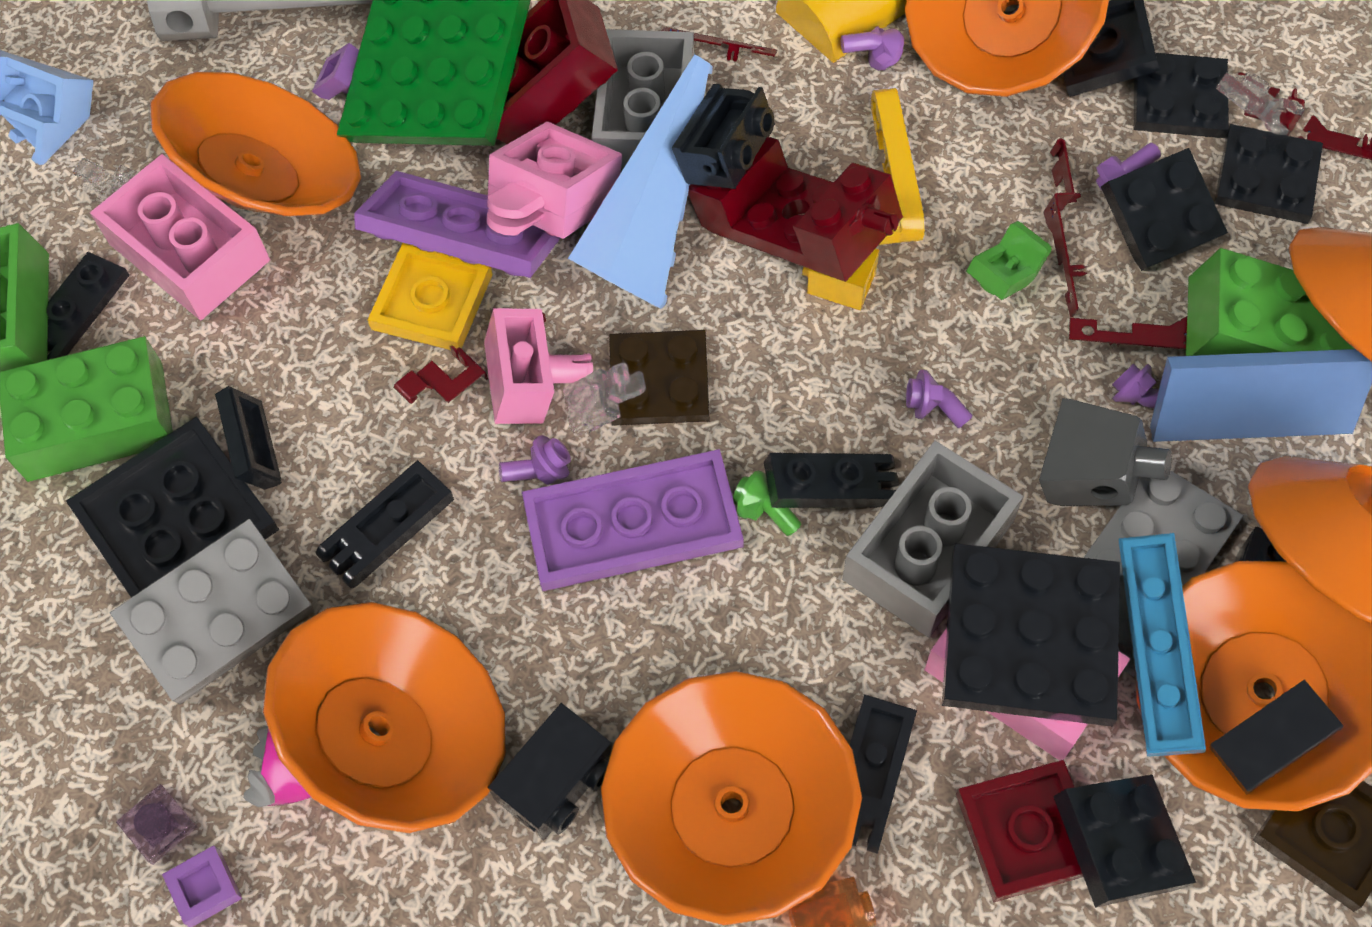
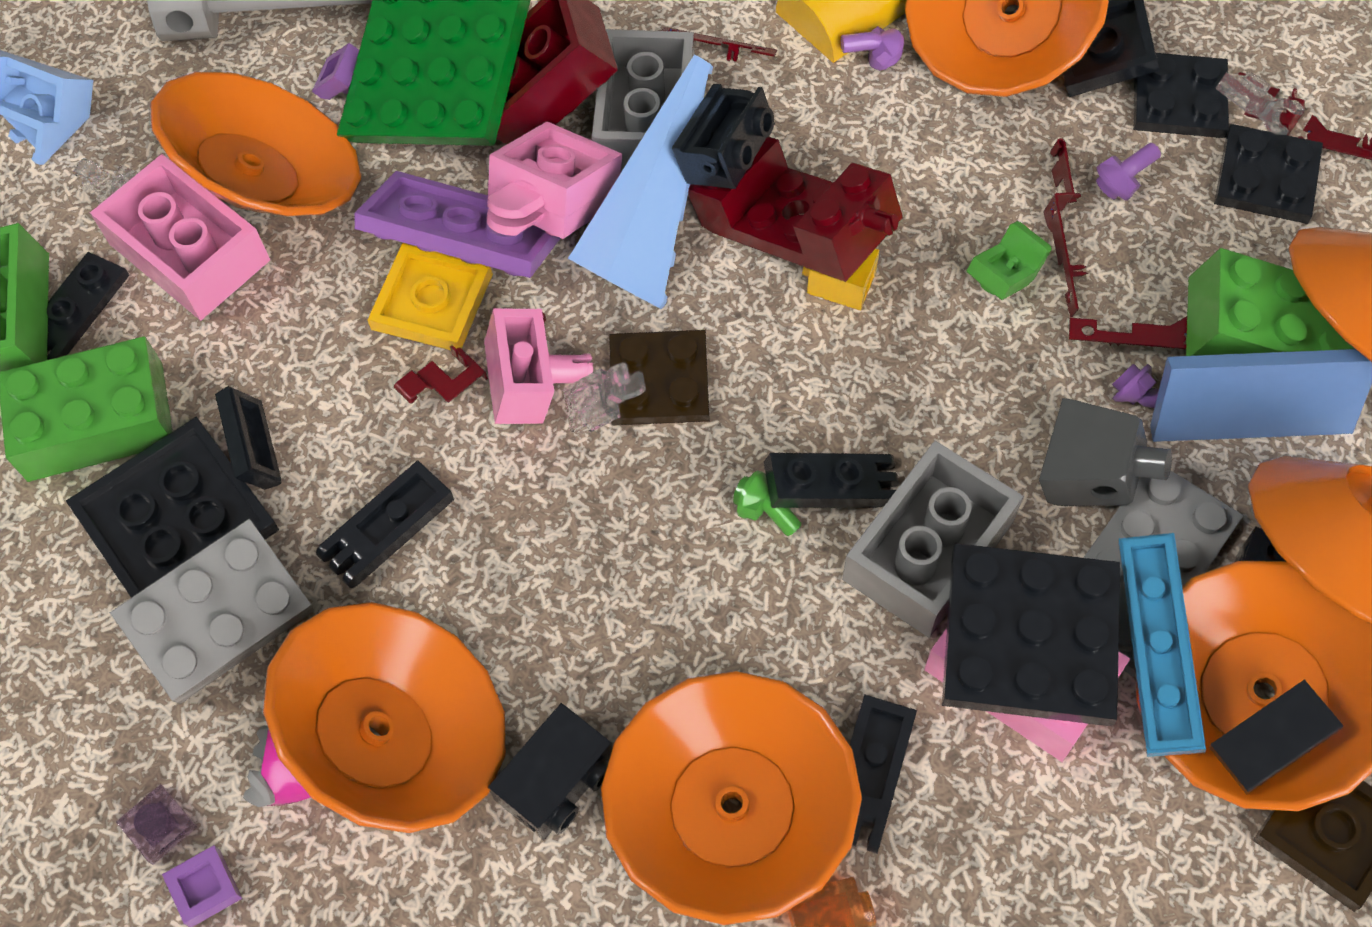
medium lavender plate [499,435,571,485] -> none
medium lavender plate [522,449,744,591] -> none
yellow beam [871,88,925,245] -> none
medium lavender plate [906,369,973,429] -> none
dark red plate [956,760,1083,903] -> none
black plate [1053,774,1196,908] -> none
black plate [1101,148,1228,271] -> none

